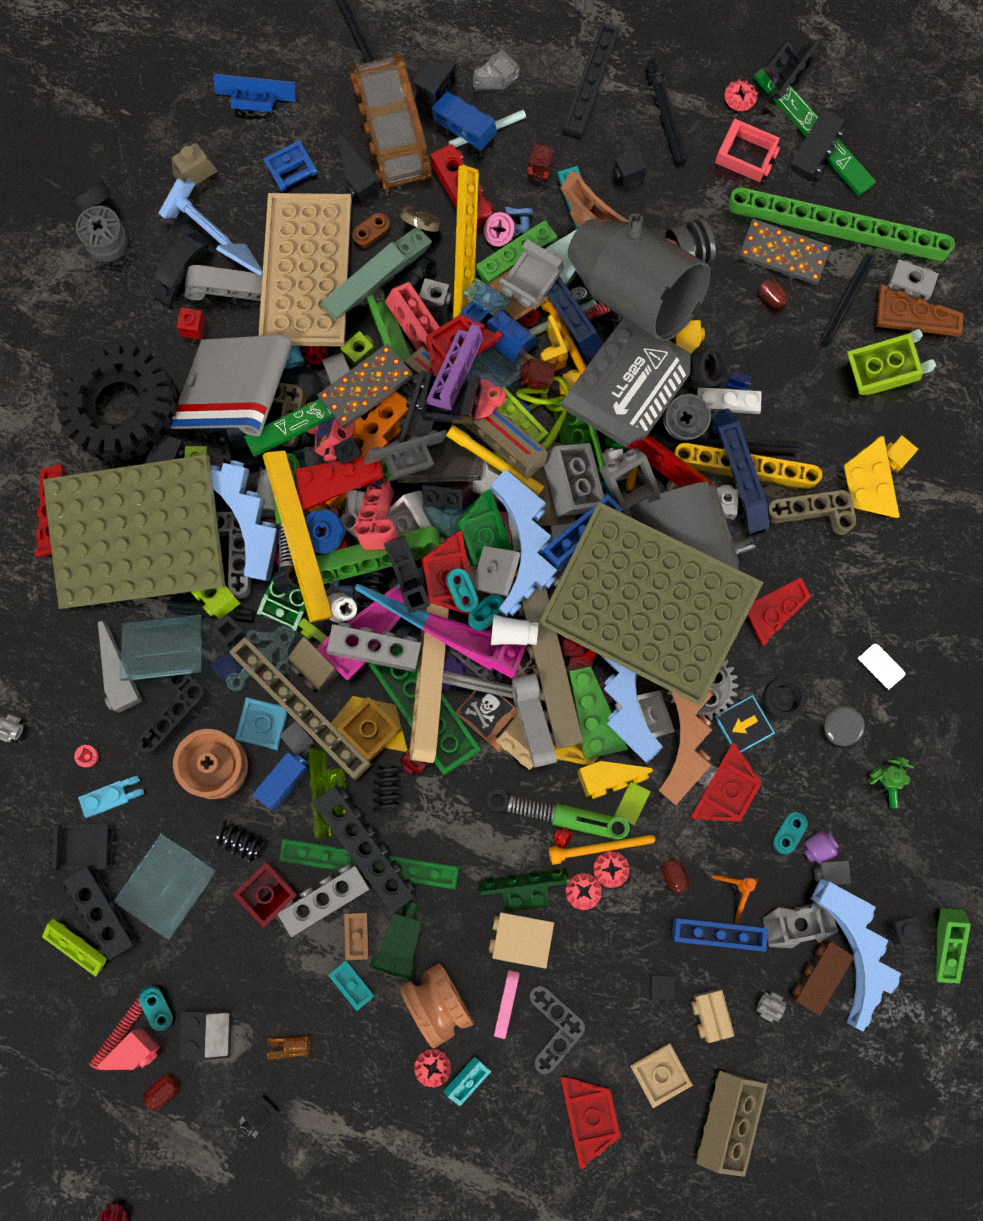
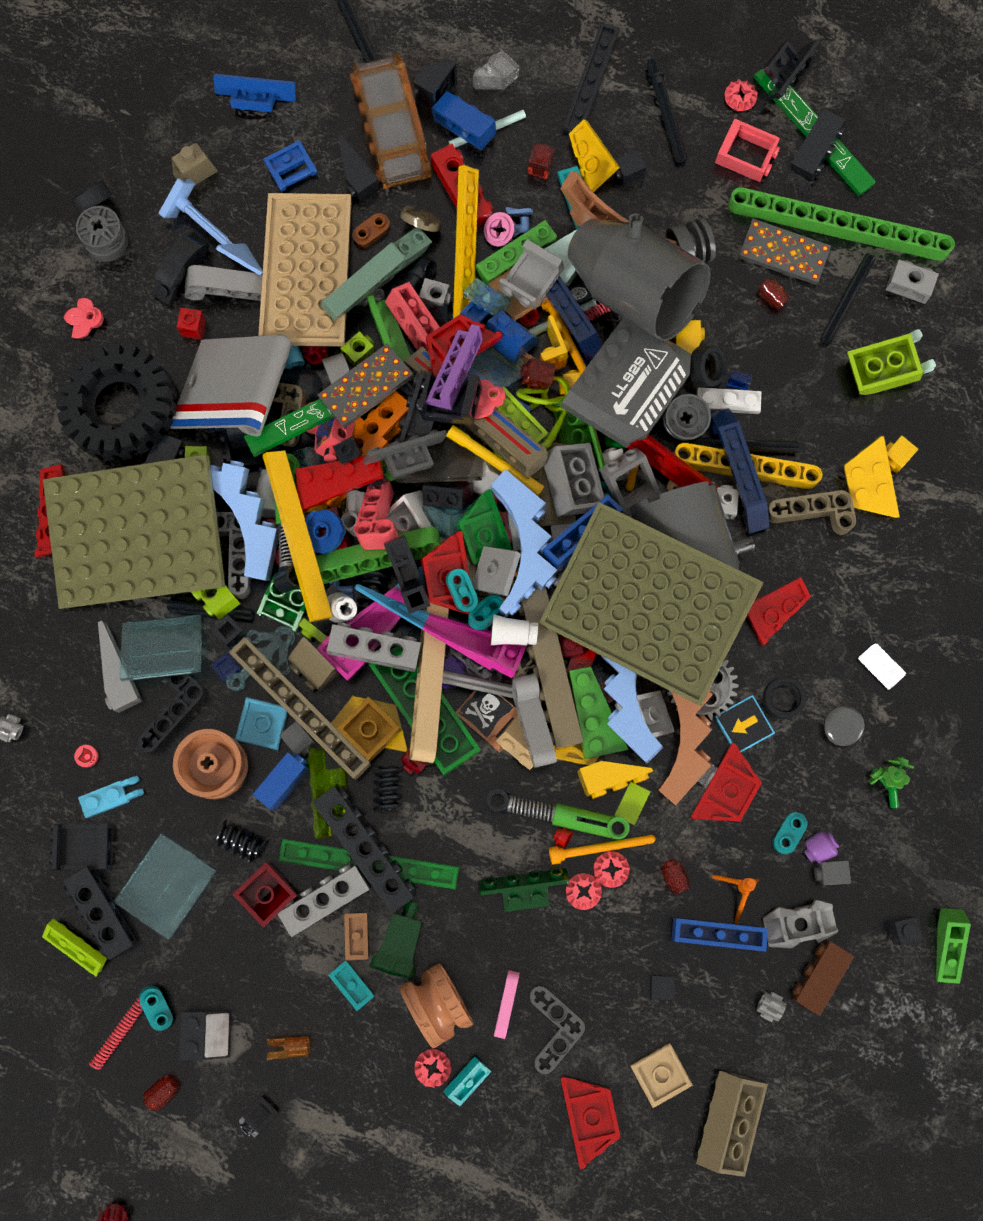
coral slope [97,1027,160,1070] -> none
tan brick [489,912,554,968] -> none
tan brick [691,989,734,1043] -> none
light blue arch [811,879,901,1031] -> none
dark orange wing [876,284,964,336] -> none
none -> coral plate [64,298,104,339]
none -> yellow wing [569,119,620,192]

